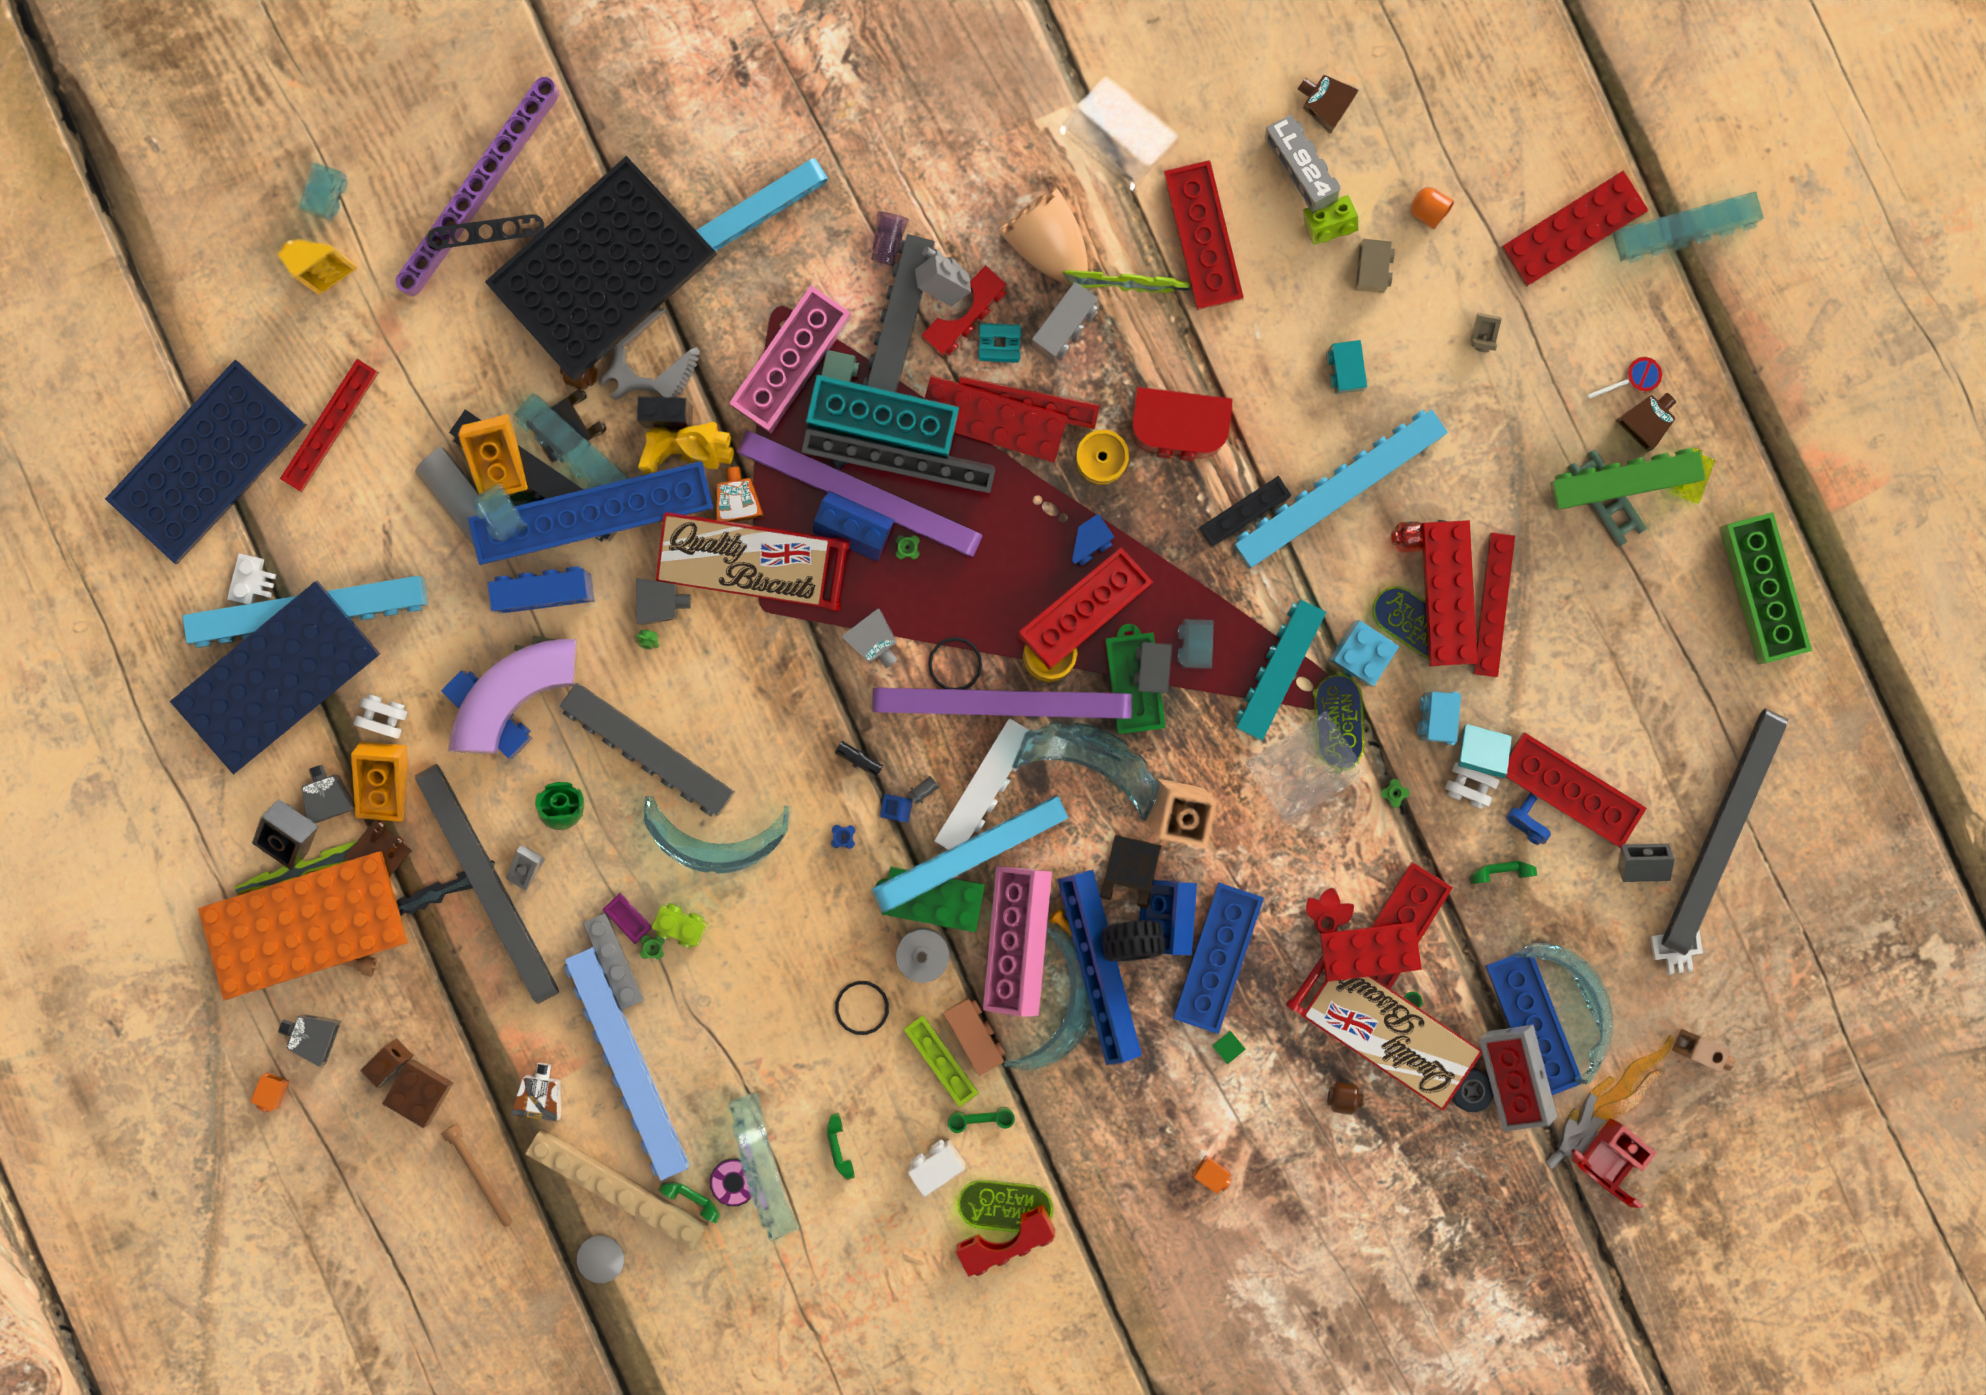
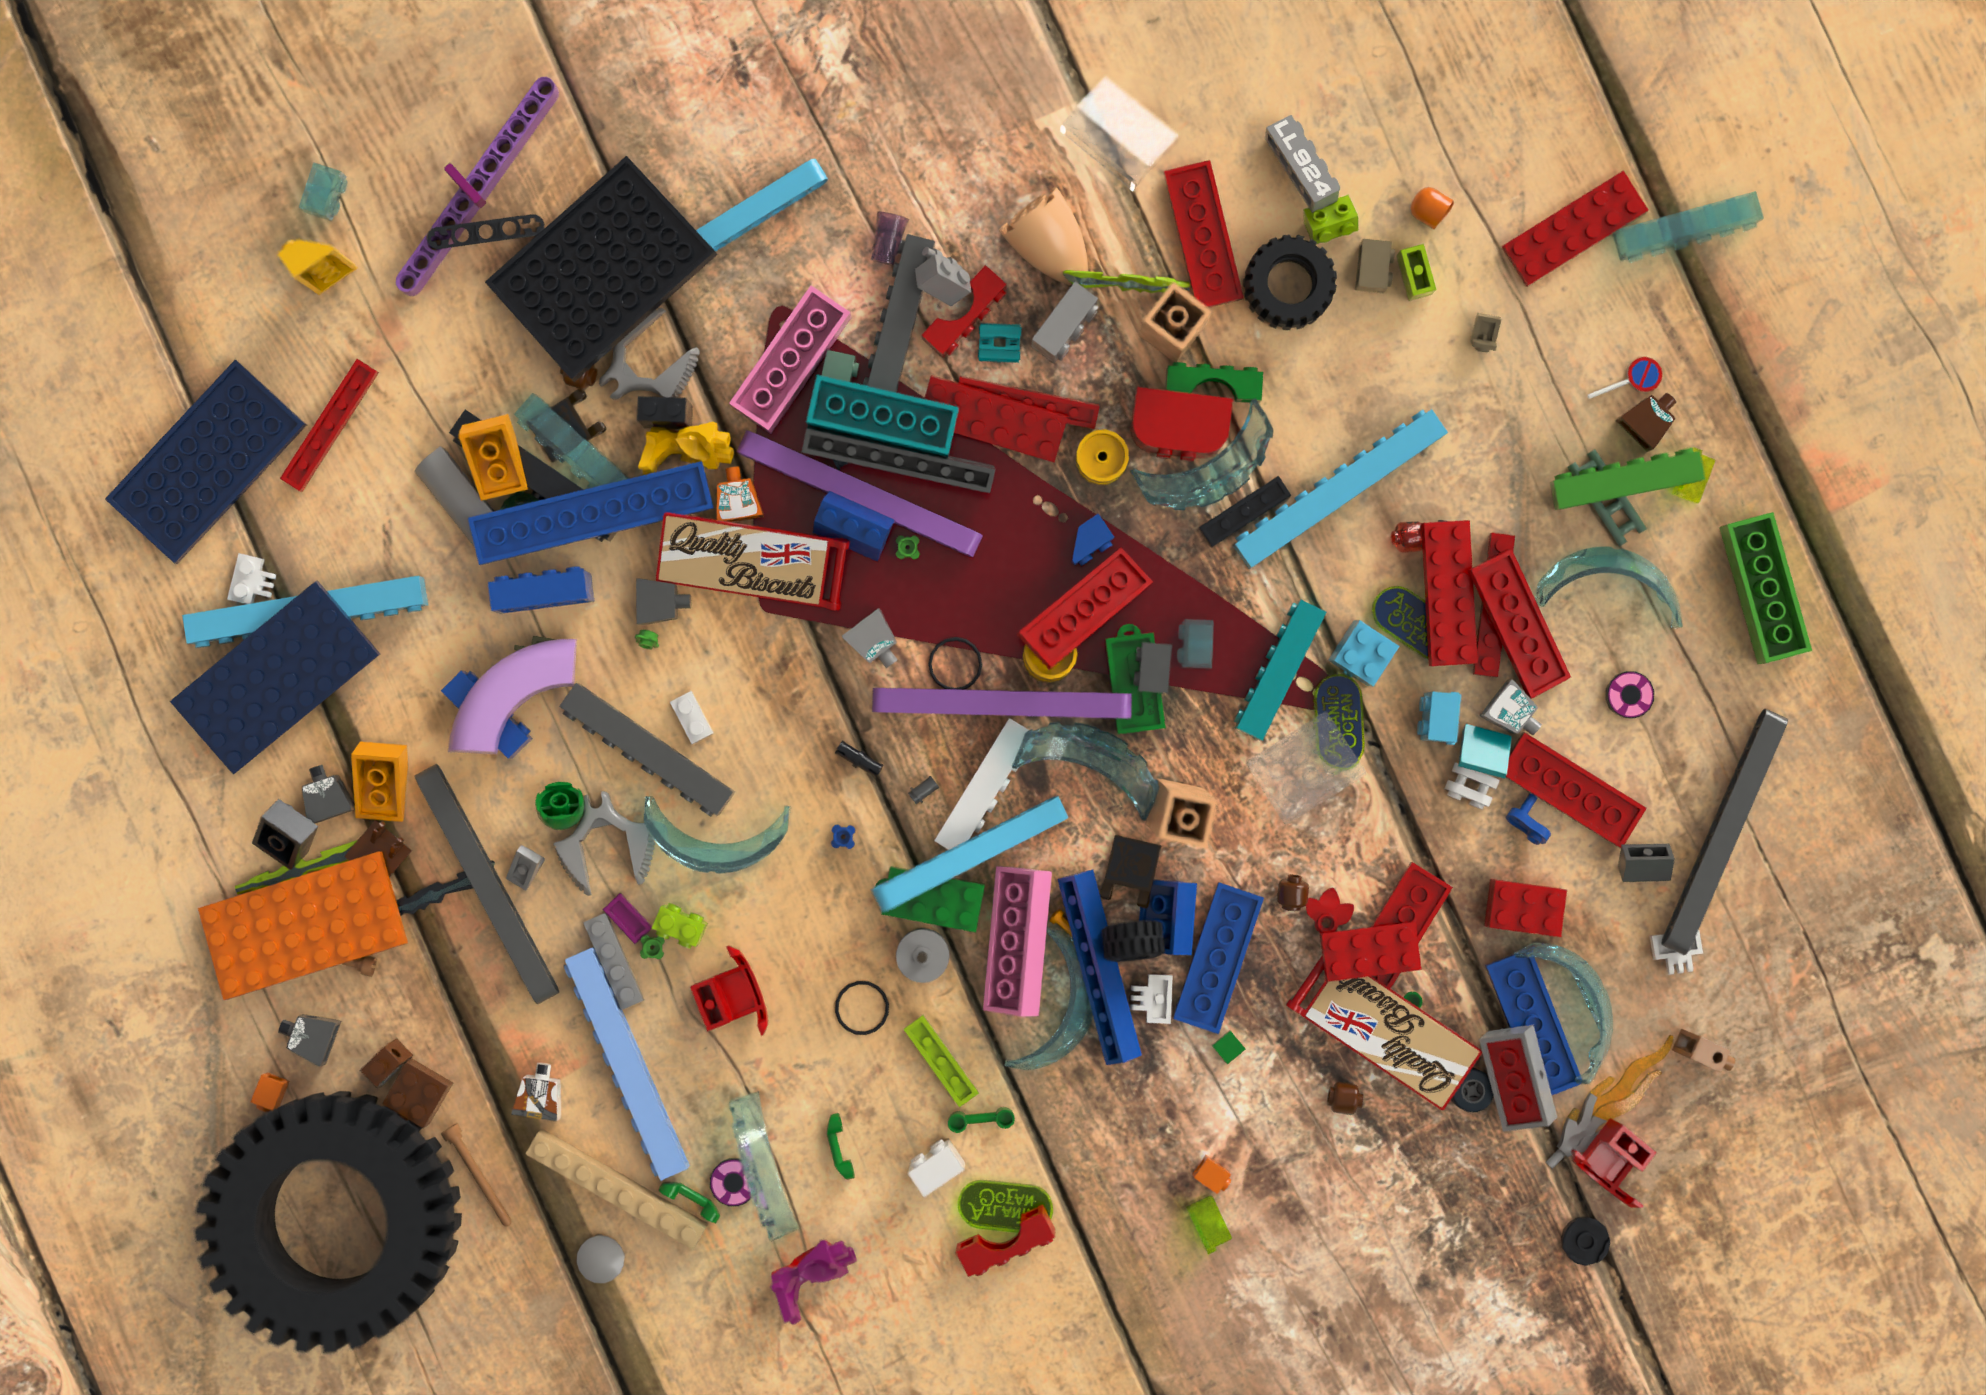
white brick [353,694,408,739] -> none
clear light blue brick [473,484,528,542] -> none
blue slope [880,794,913,822] -> none
nougat brick [944,997,1006,1076] -> none
reddish brown torso [1297,75,1359,133] -> none
teal brick [1326,340,1367,394] -> none
bright green plate [1381,779,1410,808] -> none
green bar [1470,861,1538,884] -> none
none -> black tyre [195,1091,462,1354]
none -> magenta tile [444,163,487,208]
none -> light grey piece [553,791,655,896]
none -> white plate [670,691,713,744]
none -> red piece [690,946,768,1036]
none -> magenta hips [771,1240,857,1325]
none -> clear light blue windscreen [1130,398,1273,510]
none -> white hinge [1130,974,1173,1024]
none -> light nougat brick [1139,282,1212,362]
none -> green arch [1165,362,1263,404]
none -> clear neon green panel [1186,1195,1232,1255]
none -> black tyre [1243,234,1337,330]
none -> reddish brown head [1277,874,1309,911]
none -> lime brick [1396,244,1437,301]
none -> red plate [1468,549,1571,699]
none -> torso [1480,679,1542,735]
none -> red brick [1484,879,1567,937]
none -> clear light blue windscreen [1535,547,1683,629]
none -> black tile [1561,1216,1610,1266]
none -> tile [1606,671,1654,718]

